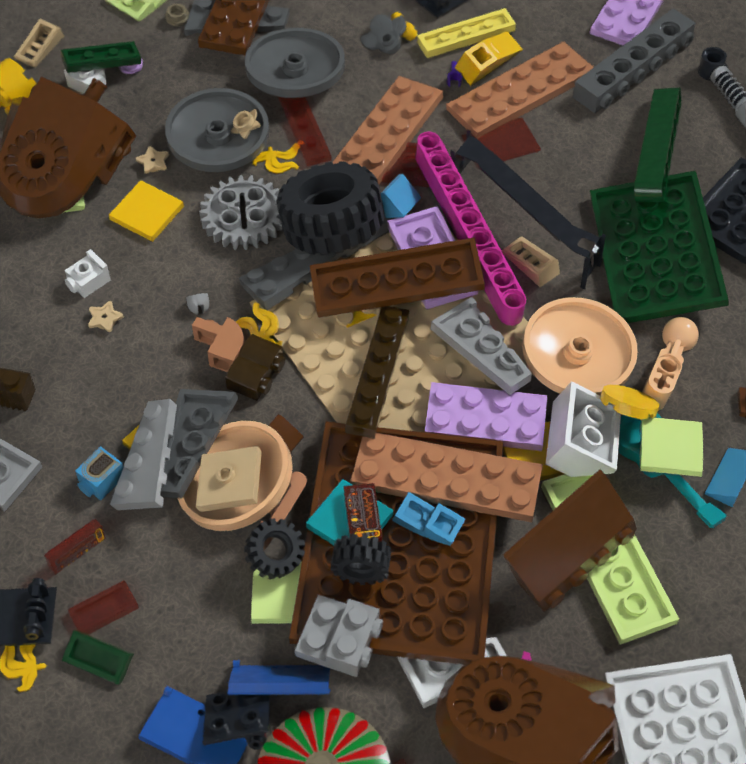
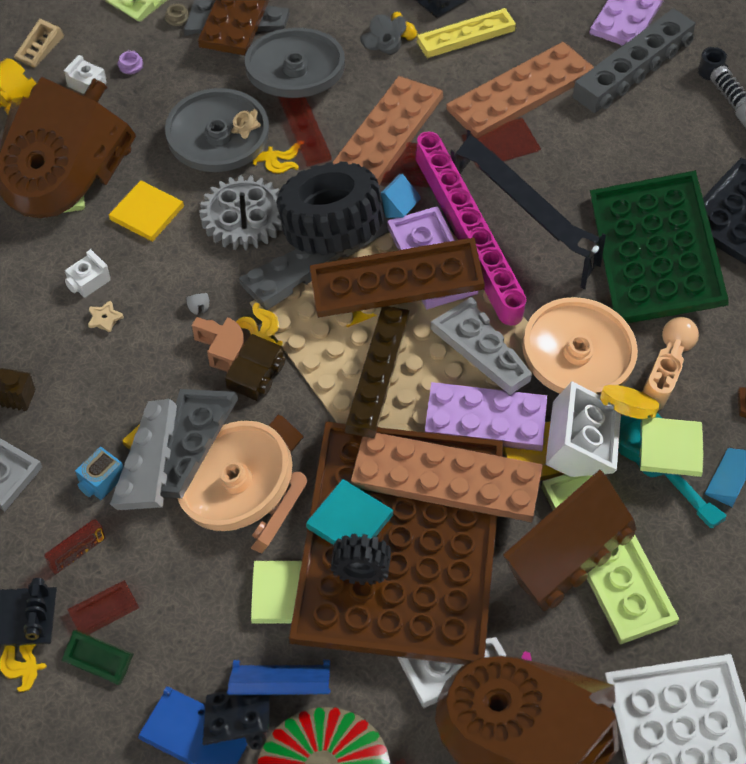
dark green tile [61,41,141,73] -> none
tan plate [136,146,169,174] -> none
tan plate [196,446,262,512] -> none
black tyre [244,518,305,579] -> none
light grey plate [295,595,383,677] -> none
clear red tile [343,483,382,542] -> none
dark azure slope [392,492,465,545] -> none
dark purple hand [447,61,462,87] -> none
yellow slope [455,31,523,86] -> none
tan slope [501,236,560,287] -> none
dark green beam [634,87,682,203] -> none

